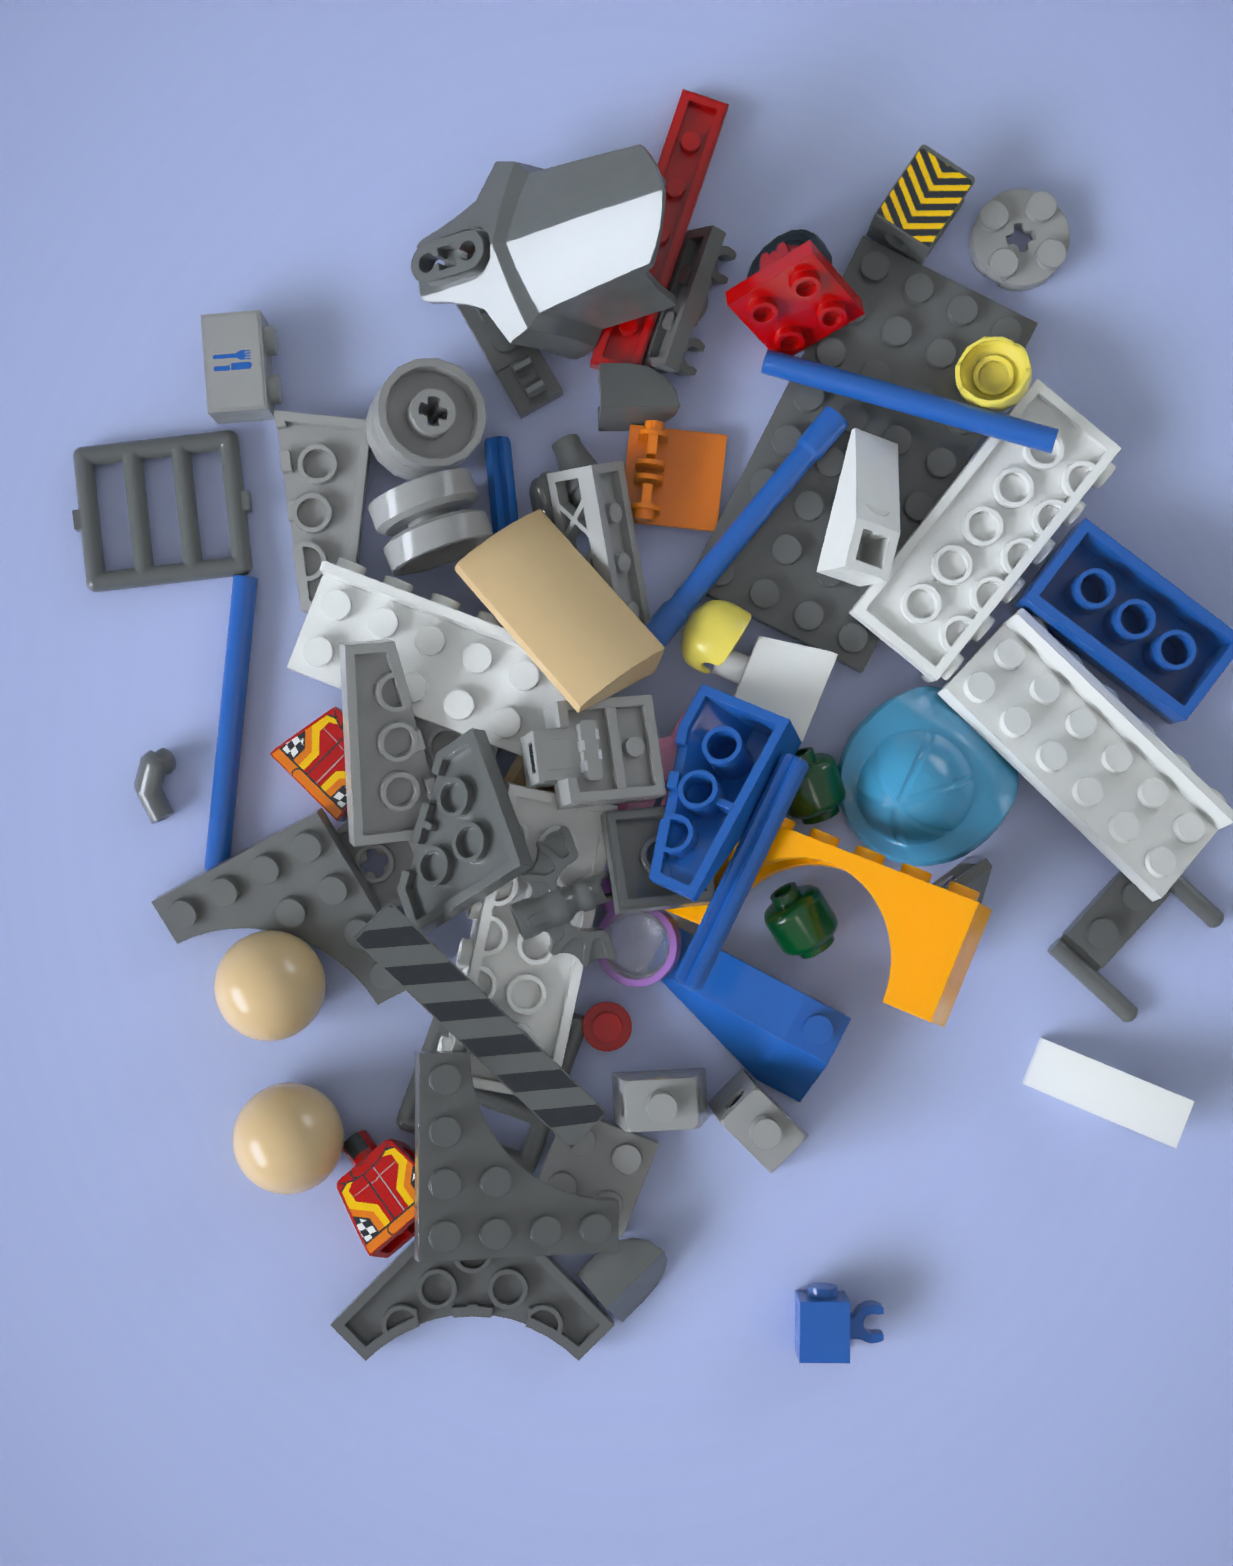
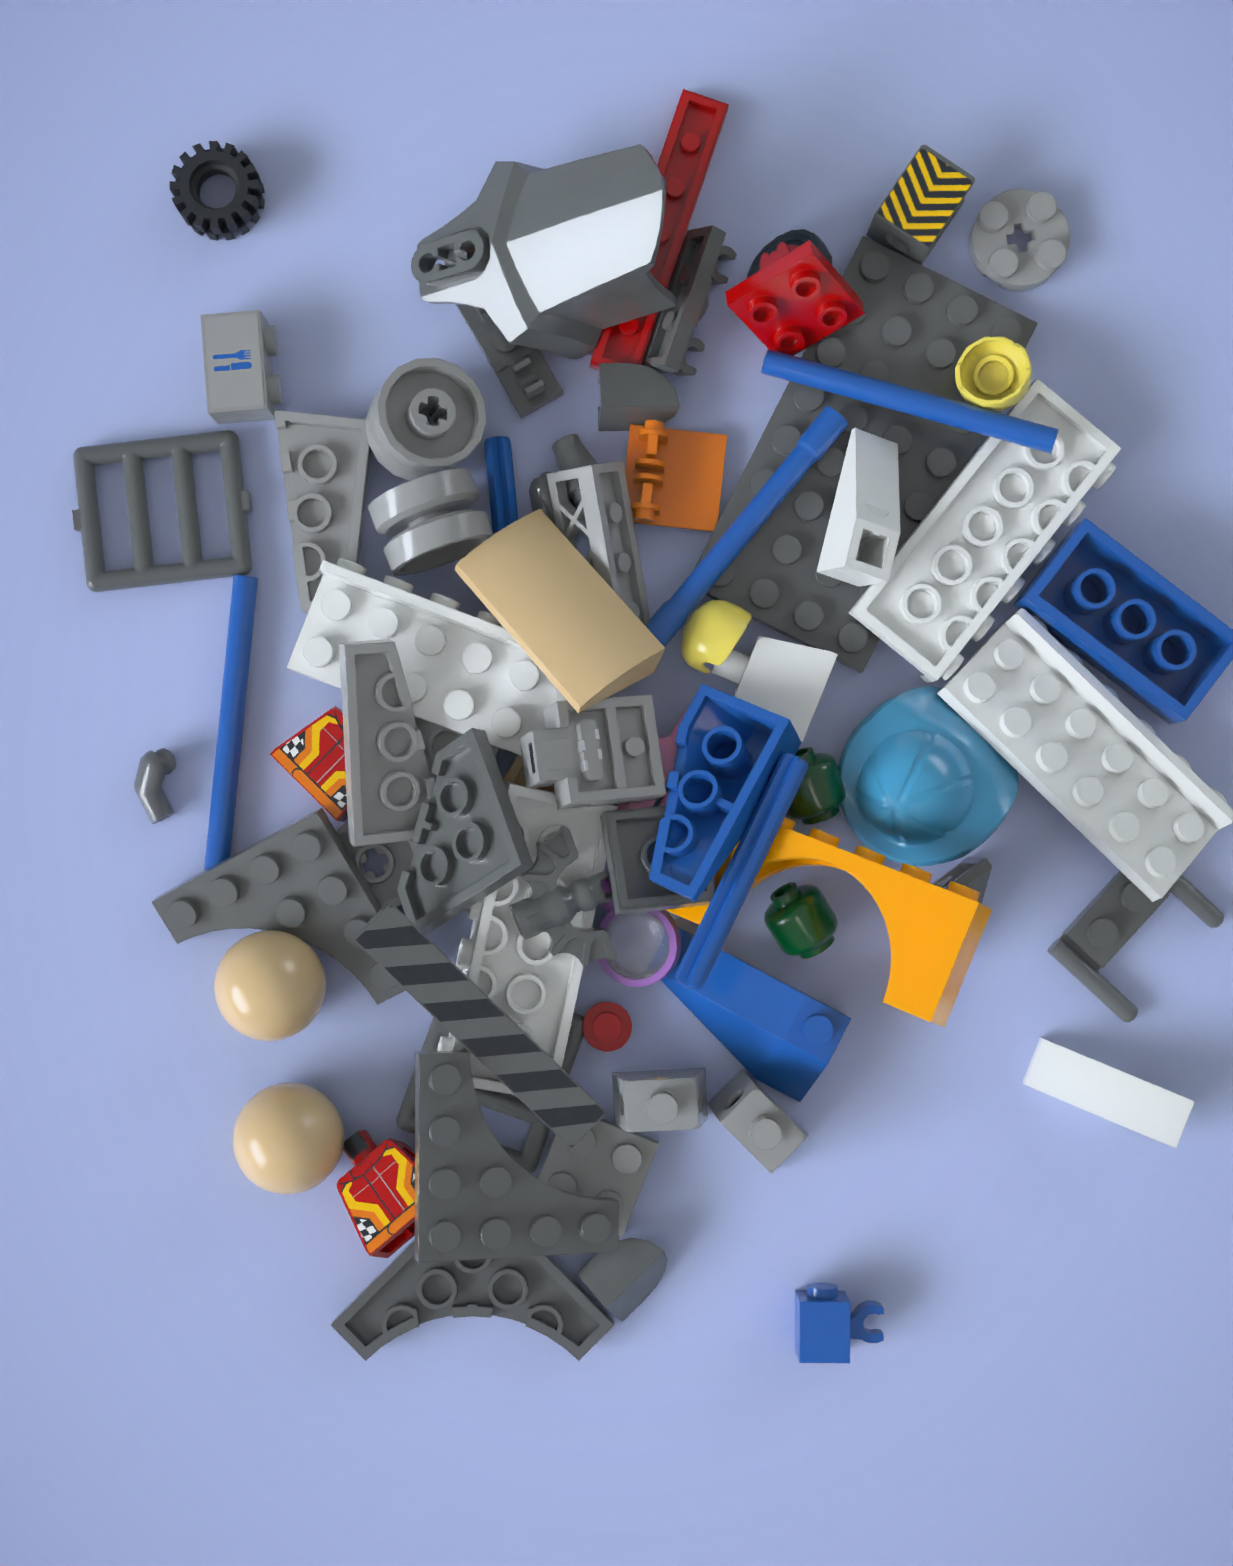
none -> black tyre [170,141,265,241]

